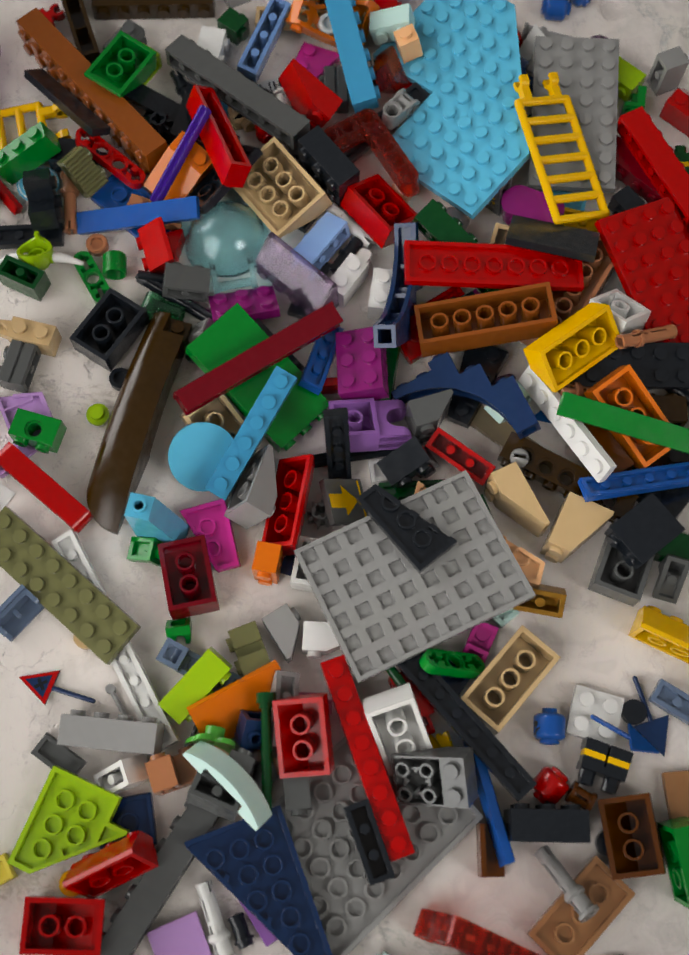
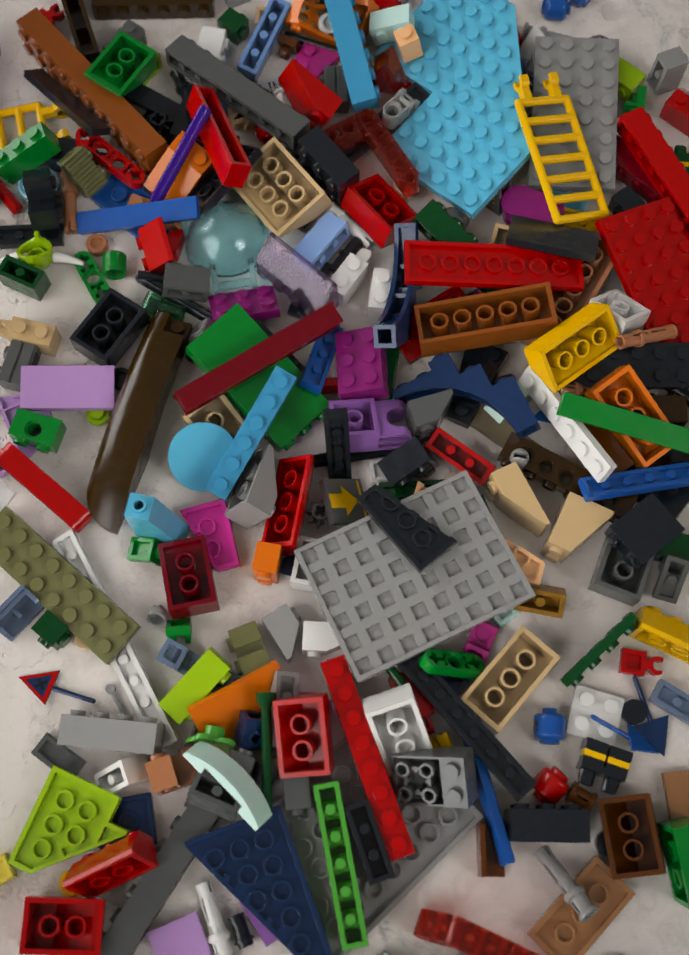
none -> lavender tile [20,365,115,411]
none -> dark green brick [31,609,73,651]
none -> light grey hinge [147,605,167,626]
none -> reddish brown tile [276,32,301,61]
none -> black bar [284,31,338,53]
none -> bright green brick [313,781,369,951]
none -> dark green wing [560,612,638,687]
none -> red plate [618,648,663,677]

